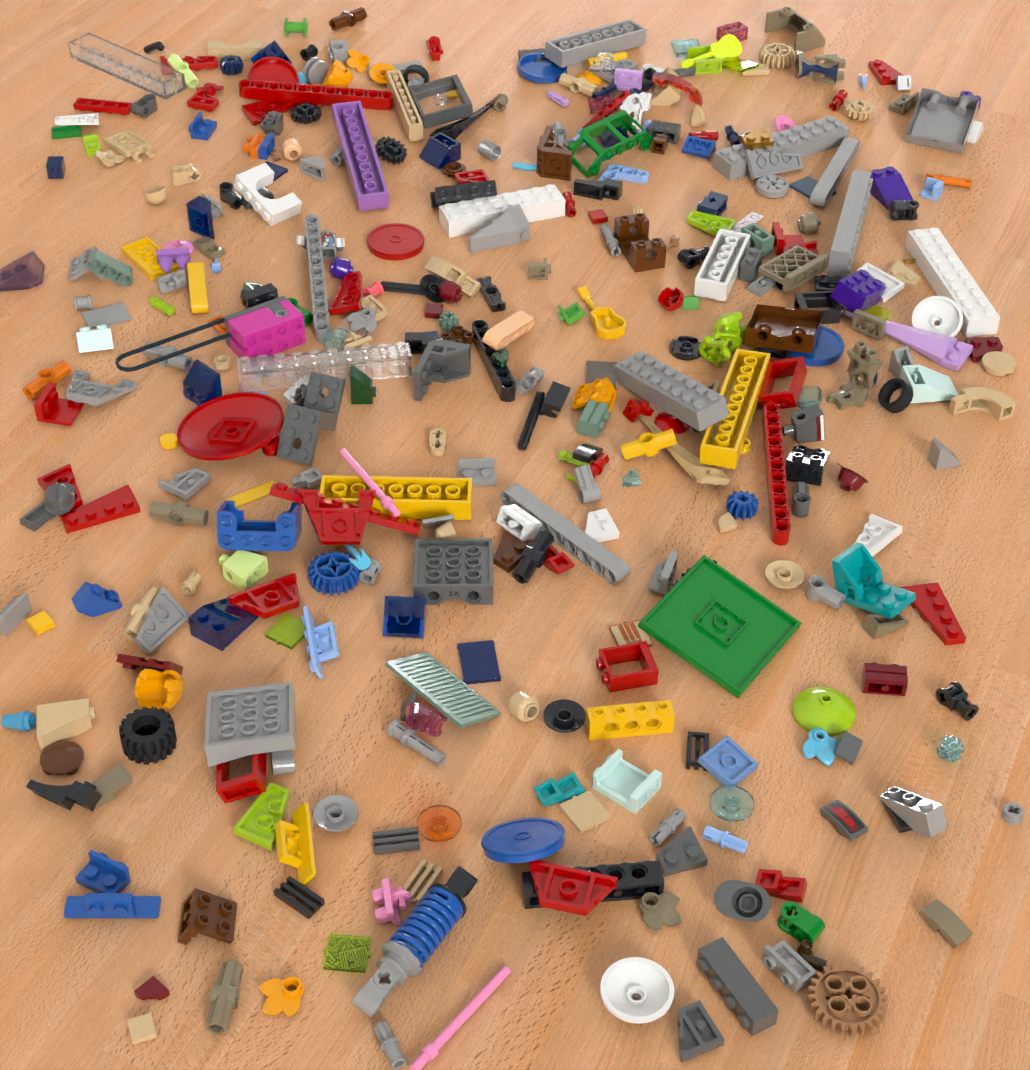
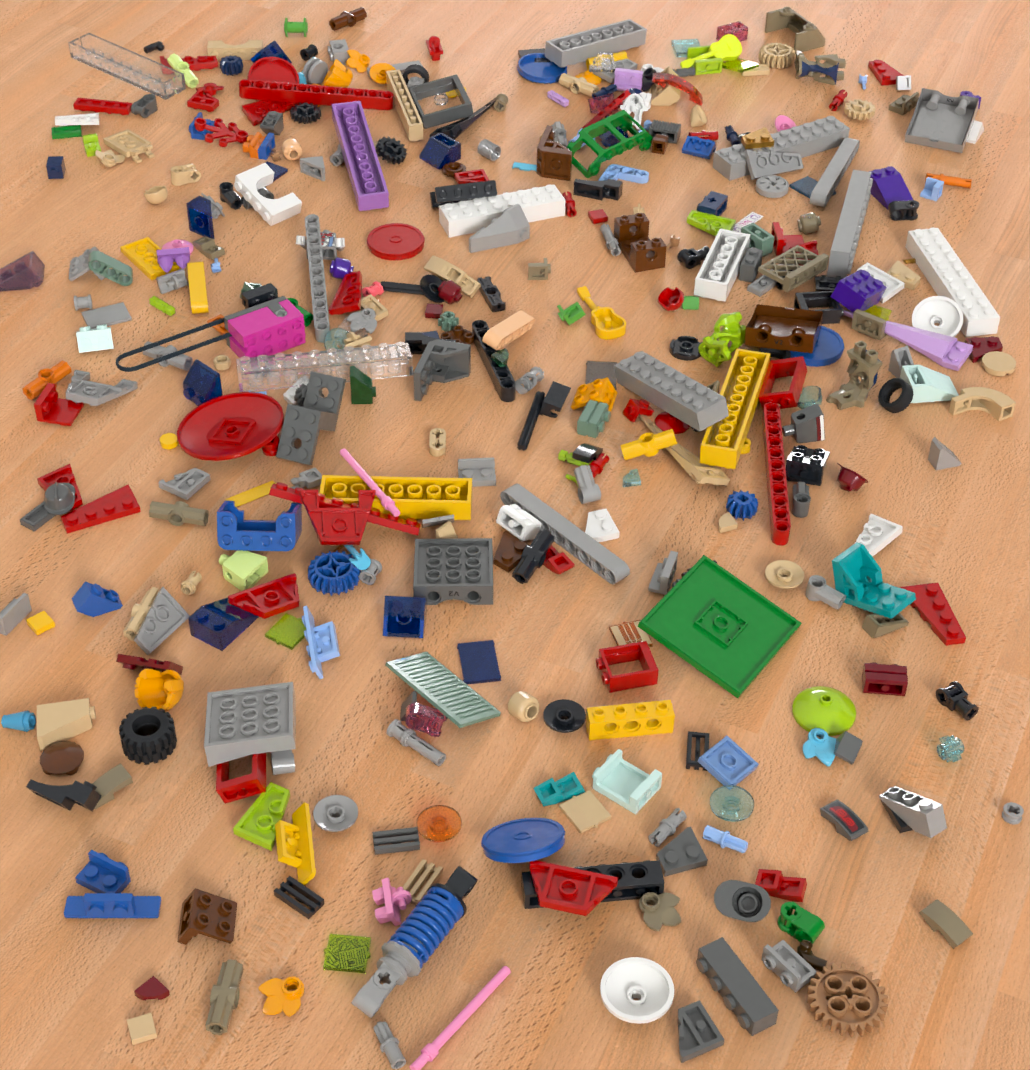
none -> red plant [194,118,248,147]

